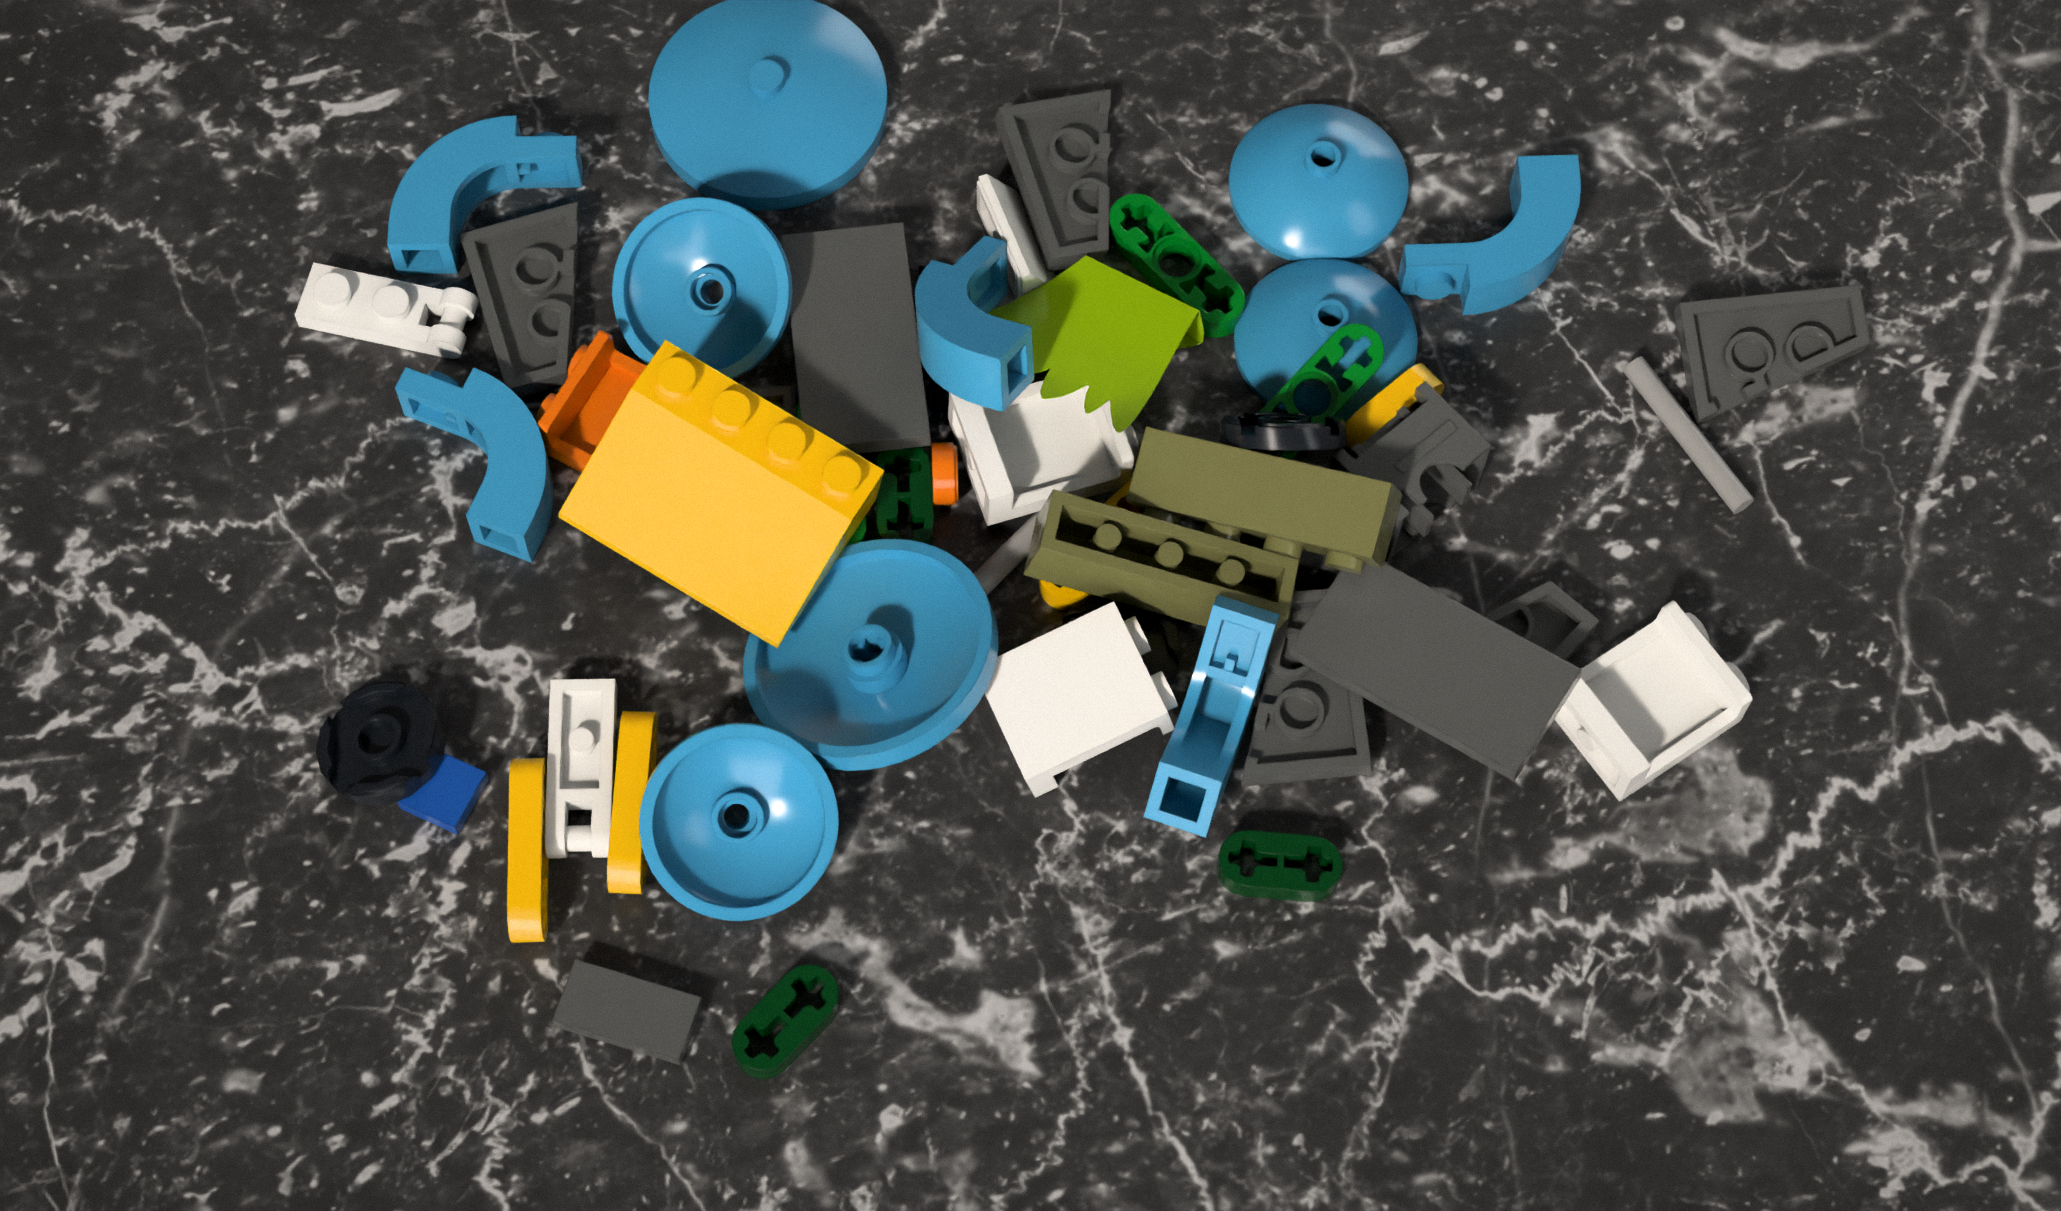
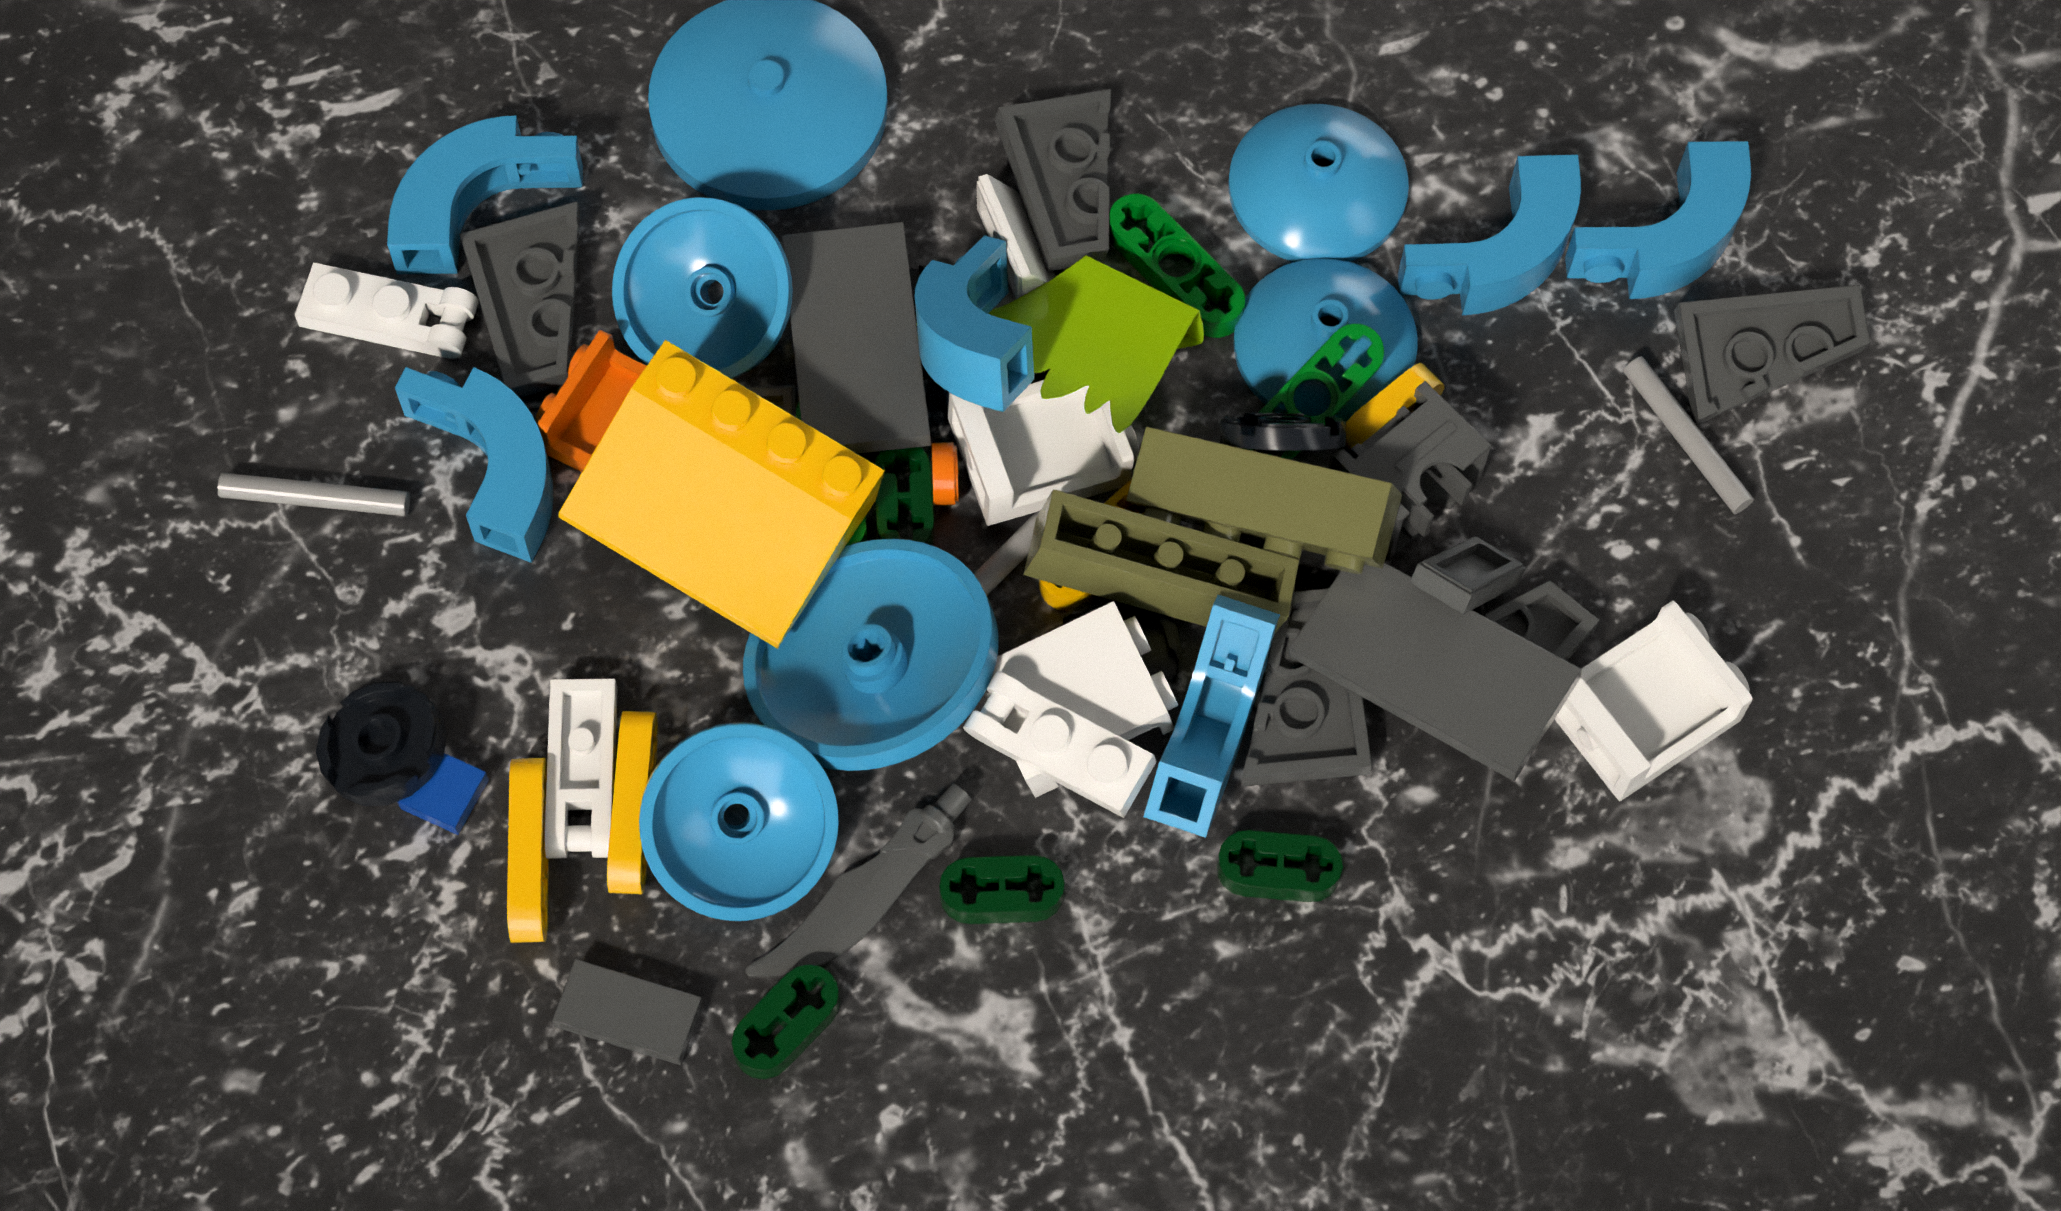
none -> light grey bar [218,473,410,516]
none -> dark grey sword [745,784,972,978]
none -> dark green beam [939,855,1065,924]
none -> white plate [963,672,1157,818]
none -> dark grey tile [1410,536,1526,614]
none -> dark azure arch [1565,141,1751,299]

